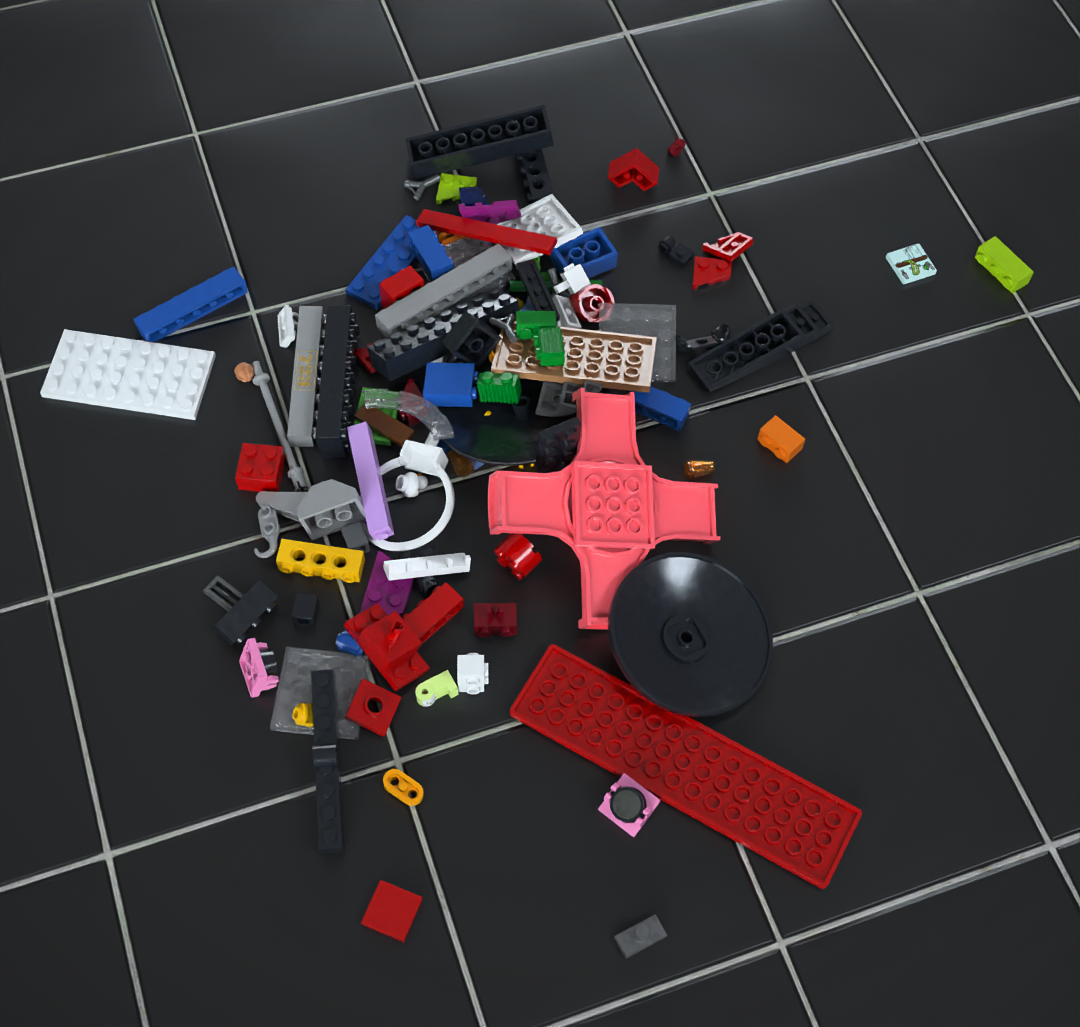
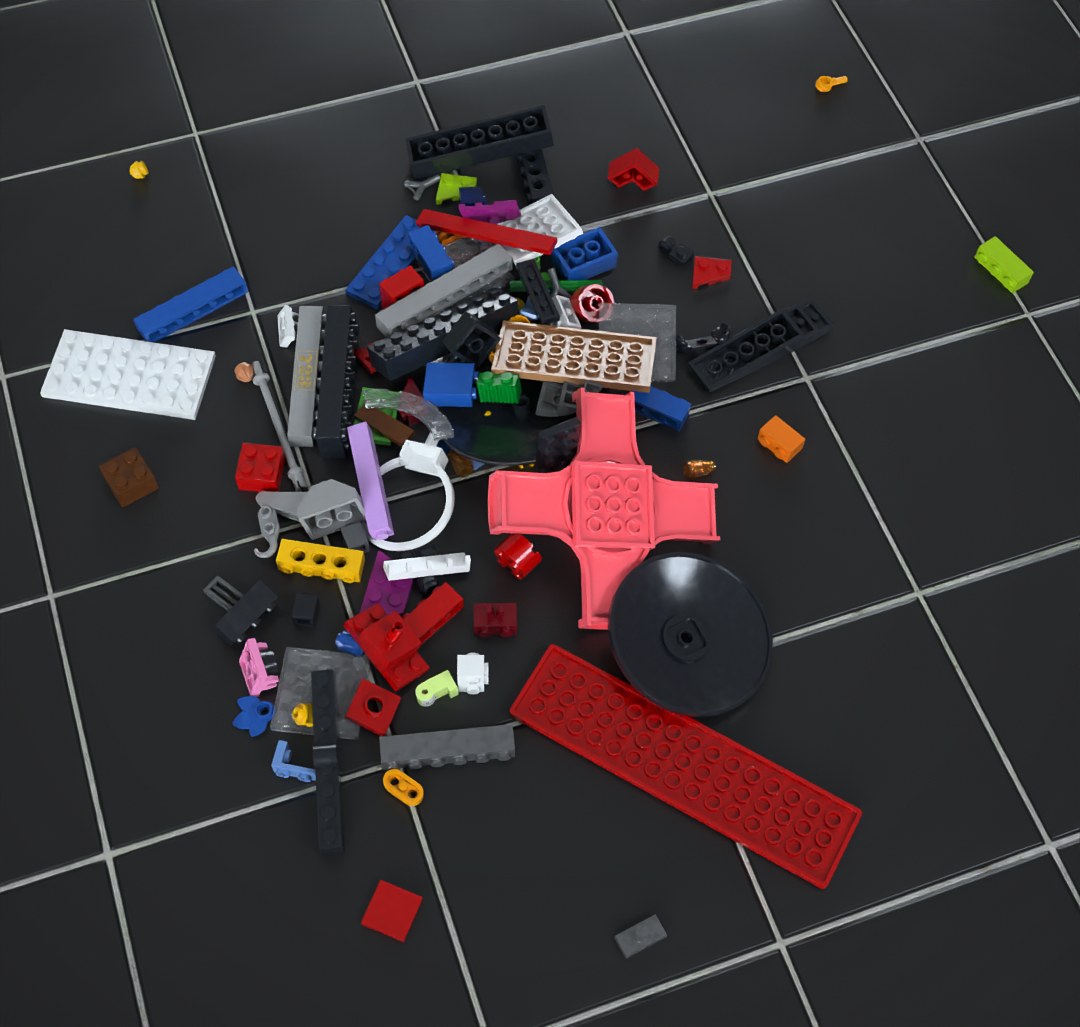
white animal [396,472,428,497] -> none
dark grey piece [489,314,518,343] -> none
green brick [516,311,556,340] -> none
green brick [533,327,565,366] -> none
white brick [553,263,591,294] -> none
piece [598,773,661,837] -> none
dark red piece [667,137,686,157] -> none
red wing [703,232,753,262] -> none
light aqua tile [886,243,937,285] -> none
none -> reddish brown brick [99,447,159,508]
none -> yellow plate [130,161,149,179]
none -> blue plate [232,696,276,737]
none -> medium blue bracket [271,740,316,782]
none -> flat silver brick [379,724,515,771]
none -> light orange plate [815,76,847,92]

